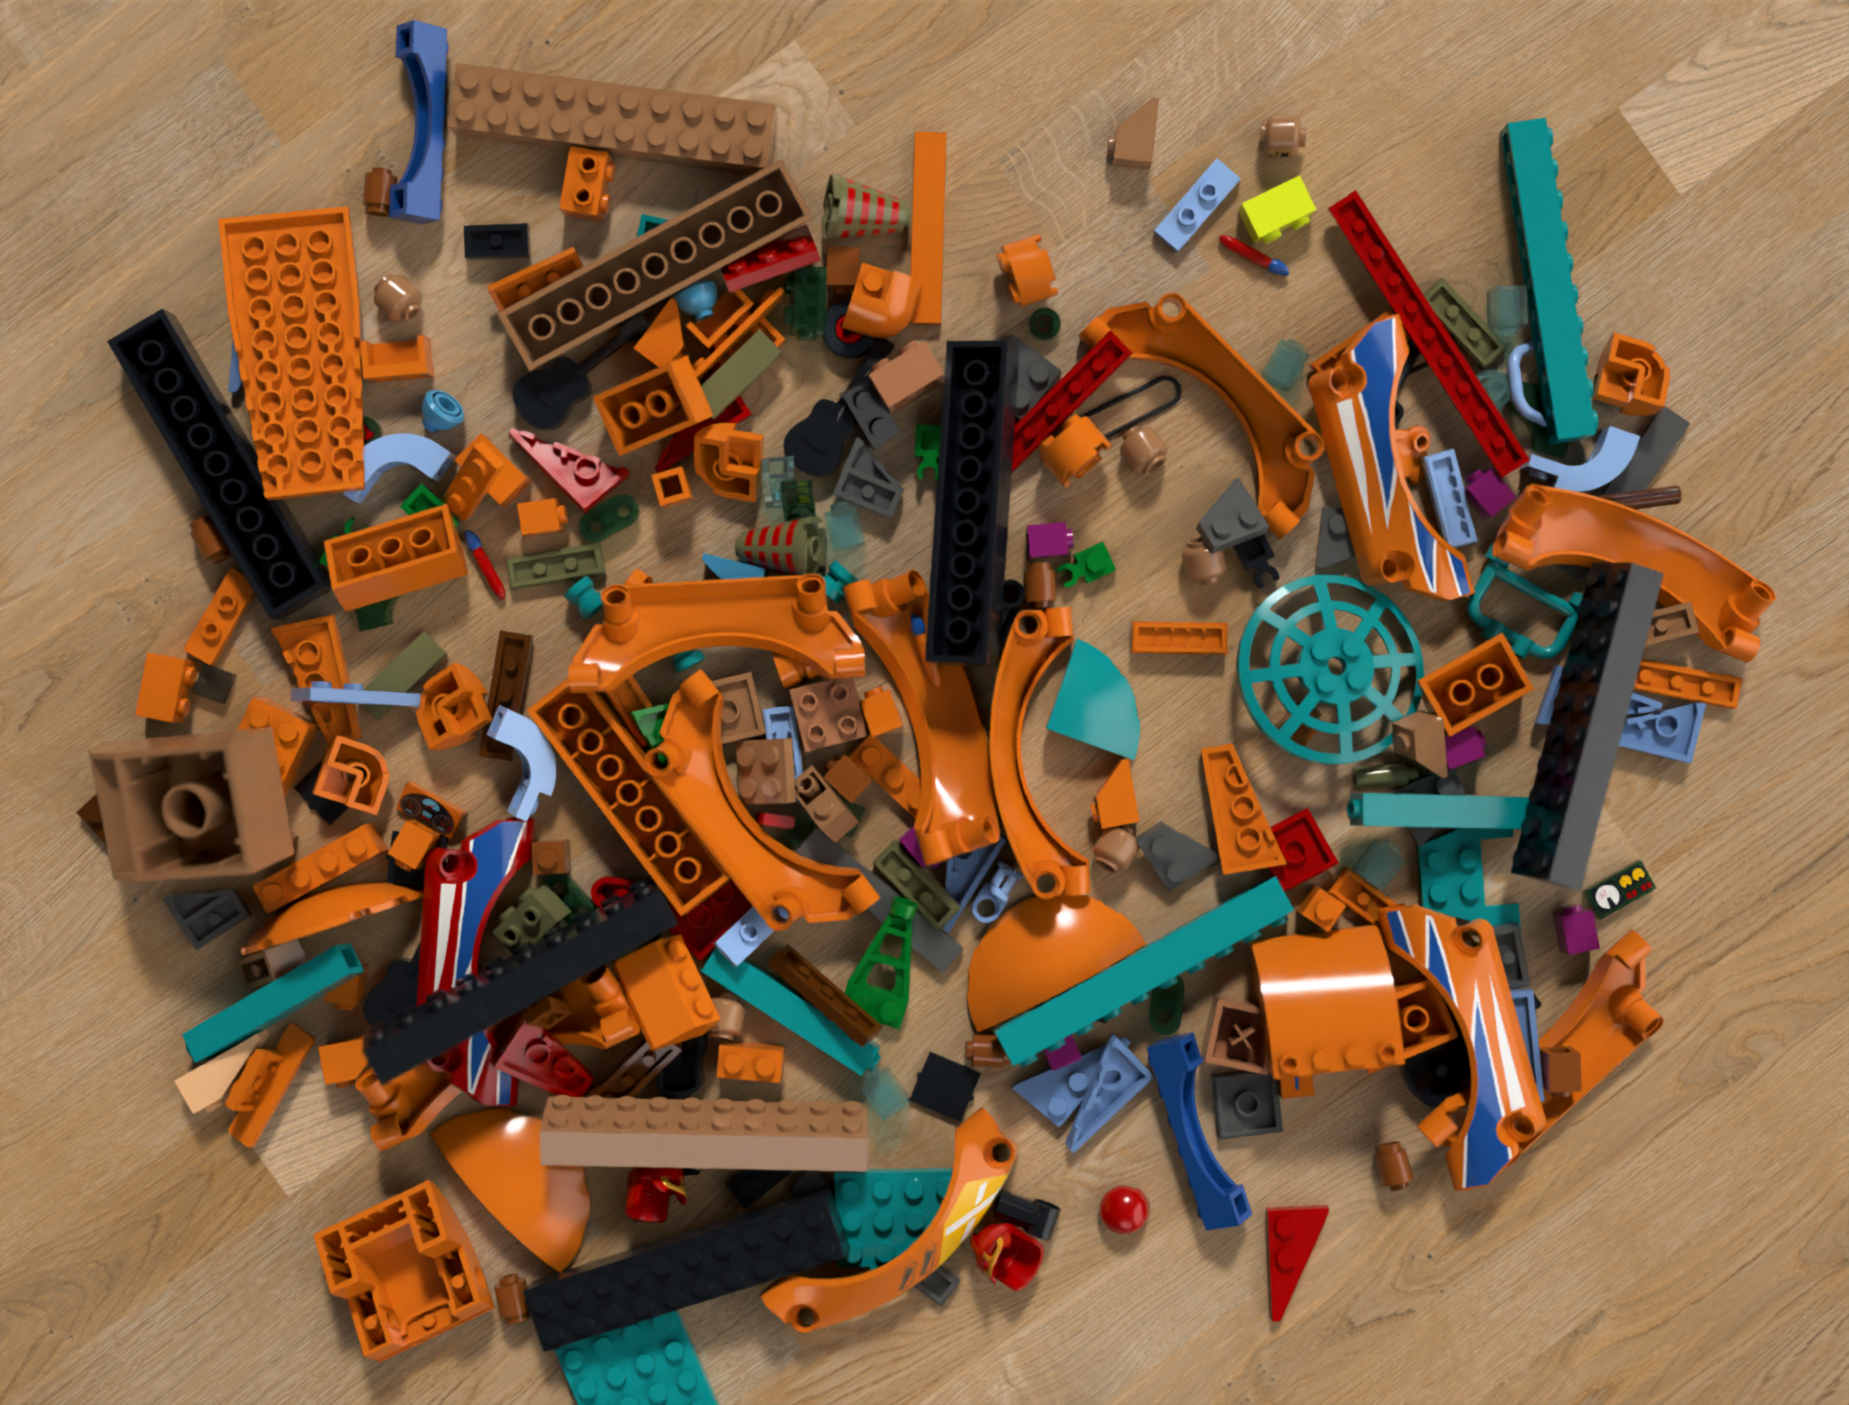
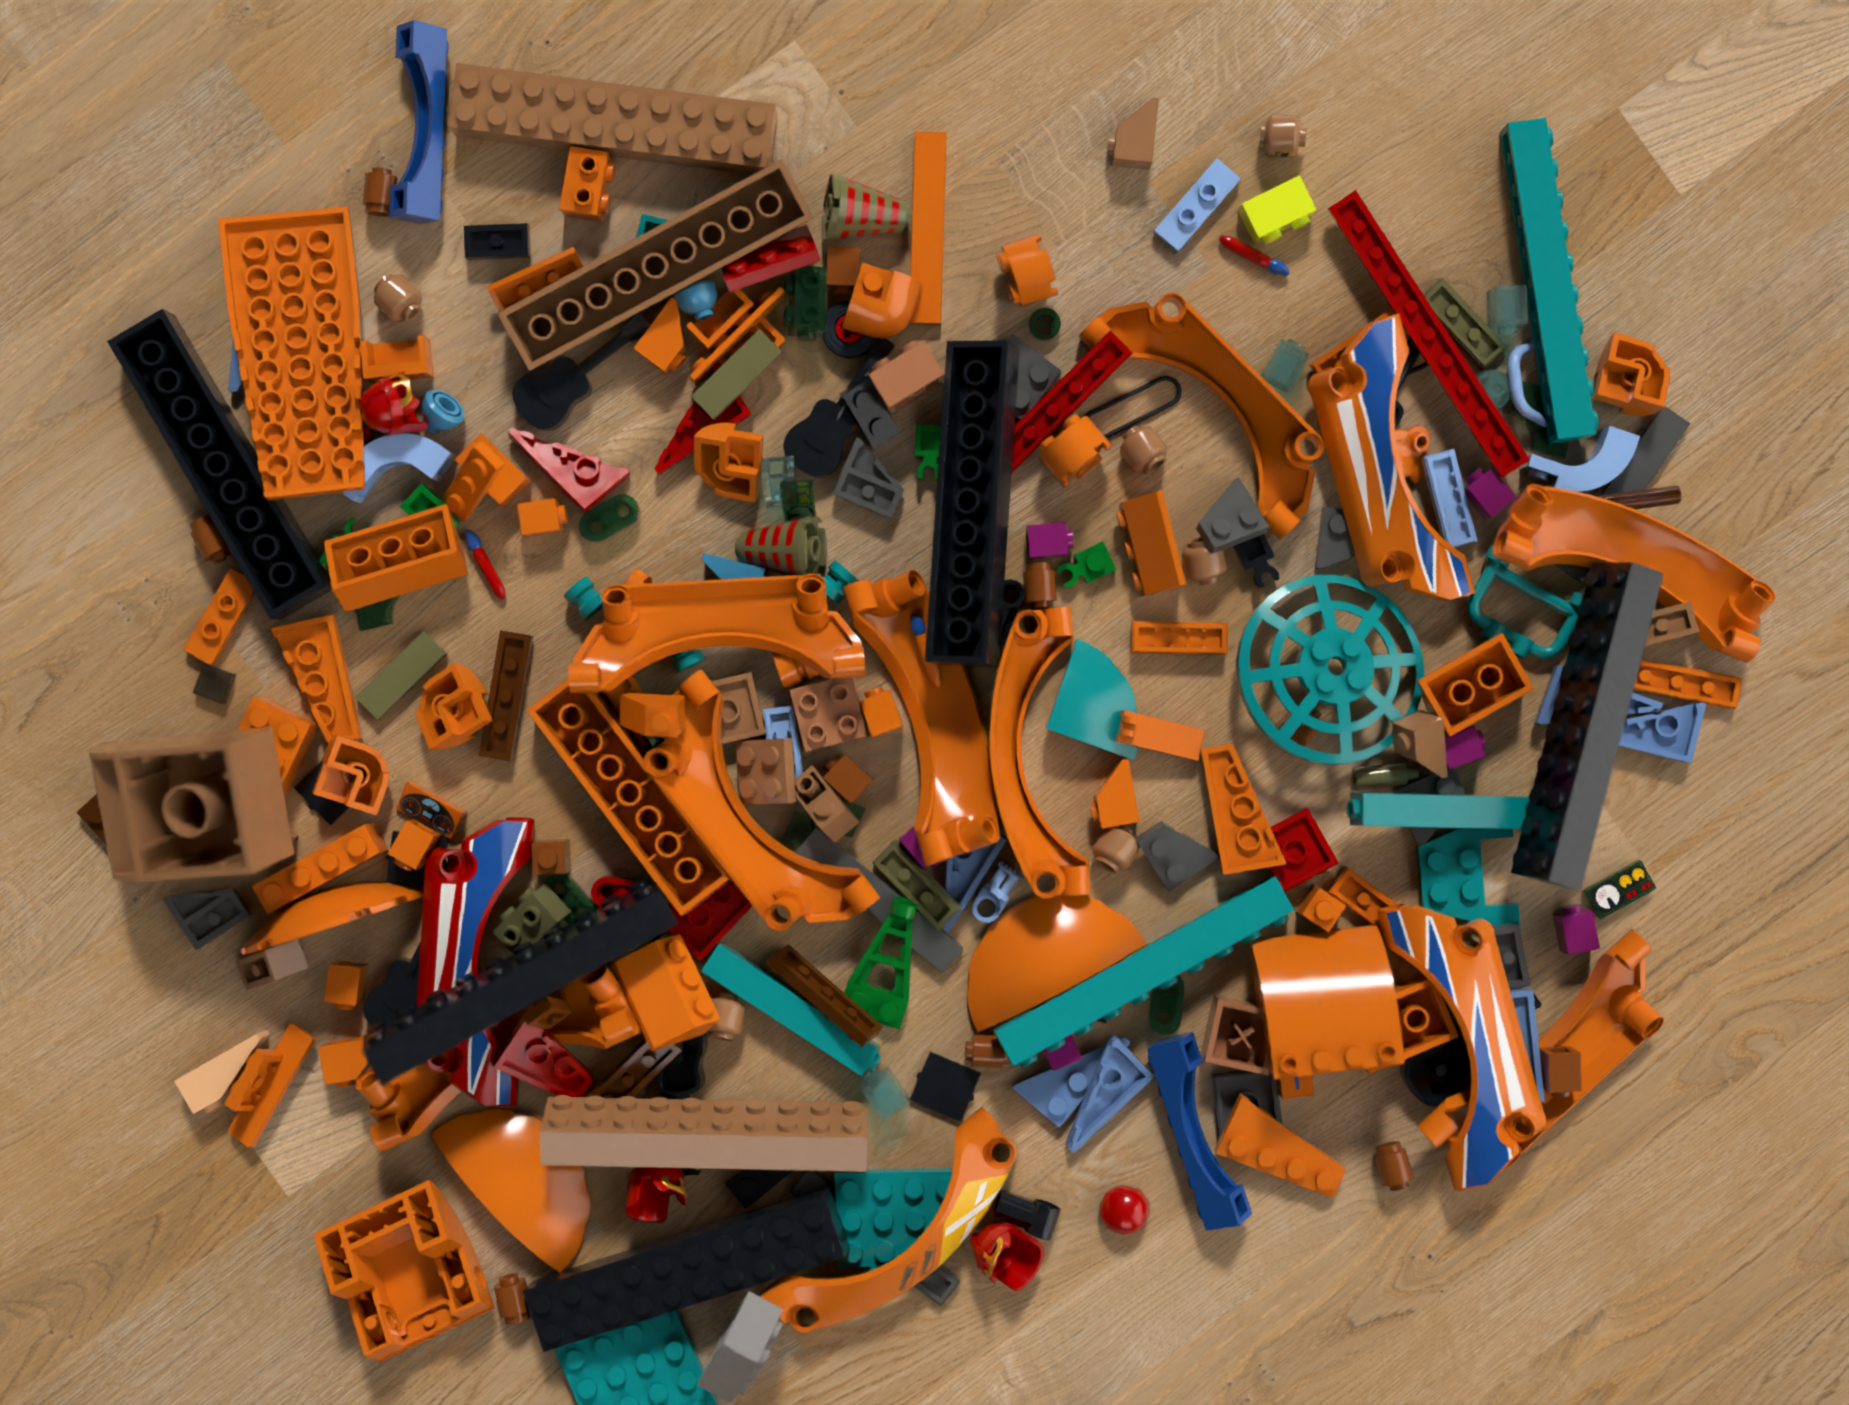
orange brick [135,653,197,723] -> none
teal brick [182,943,365,1063] -> none
medium blue wing [291,681,421,706] -> none
light blue arch [486,705,556,821] -> none
olive tile [506,542,606,590] -> none
orange brick [593,356,714,456] -> none
orange brick [651,466,695,509] -> none
light blue plate [713,907,788,968] -> none
orange brick [716,1040,786,1083] -> none
red tile [755,812,795,829] -> none
clear light blue brick [824,501,866,552] -> none
orange plate [849,734,921,819] -> none
red wing [1266,1205,1329,1322] -> none
clear light blue brick [1351,839,1406,891] -> none
none -> red helmet [359,372,428,436]
none -> orange slope [620,693,685,738]
none -> light grey brick [697,1291,783,1403]
none -> orange hinge [1114,710,1205,761]
none -> orange slope [1116,490,1186,597]
none -> orange wing [1215,1093,1346,1198]

